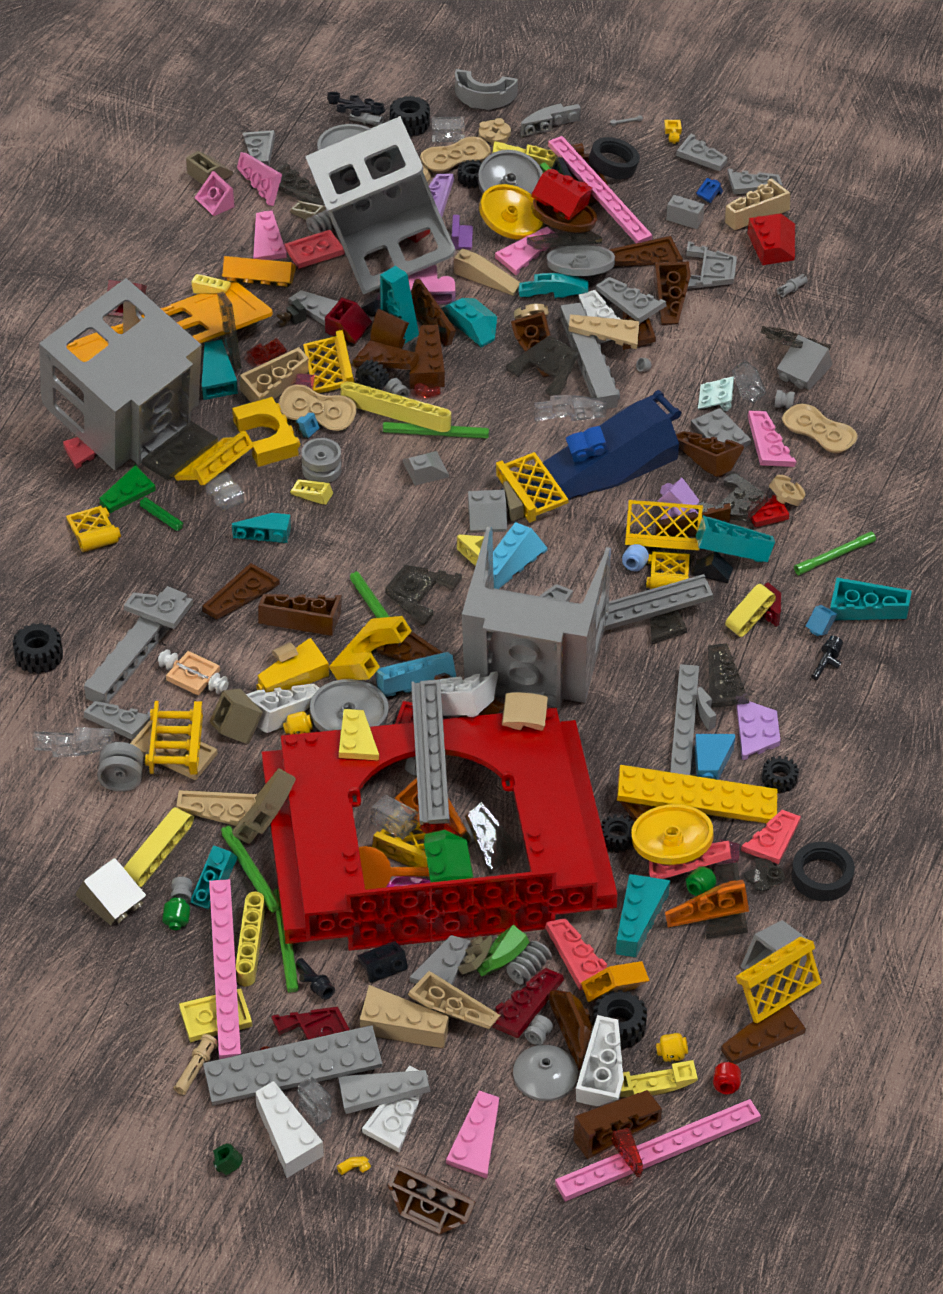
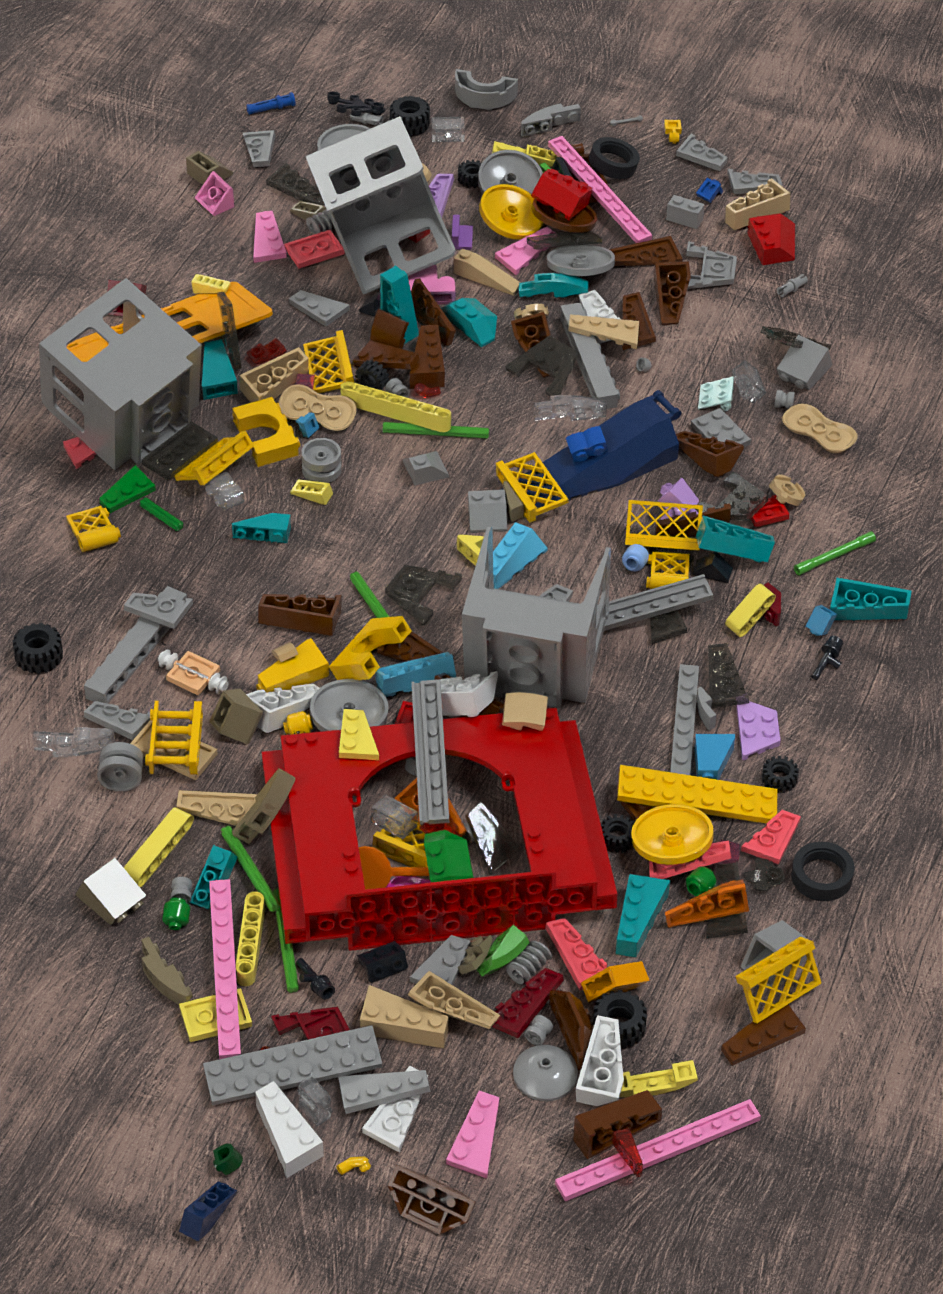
tan pin [173,1034,218,1095] -> none
reddish brown wing [202,563,280,620] -> none
light orange slope [222,256,296,287] -> none
bright pink wing [237,152,282,206] -> none
pearl dark grey piece [277,299,307,327] -> none
dark red slope [325,297,372,344] -> none
tan plate [420,137,491,173] -> none
tan plate [479,118,511,145] -> none
light grey wing [596,277,666,323] -> none
yellow head [656,1033,688,1062] -> none
red head [713,1062,742,1095] -> none
bright pink wing [747,411,796,467] -> none
none -> dark tan slope [141,937,193,1005]
none -> dark blue slope [179,1181,237,1241]
none -> blue pin [246,92,296,115]

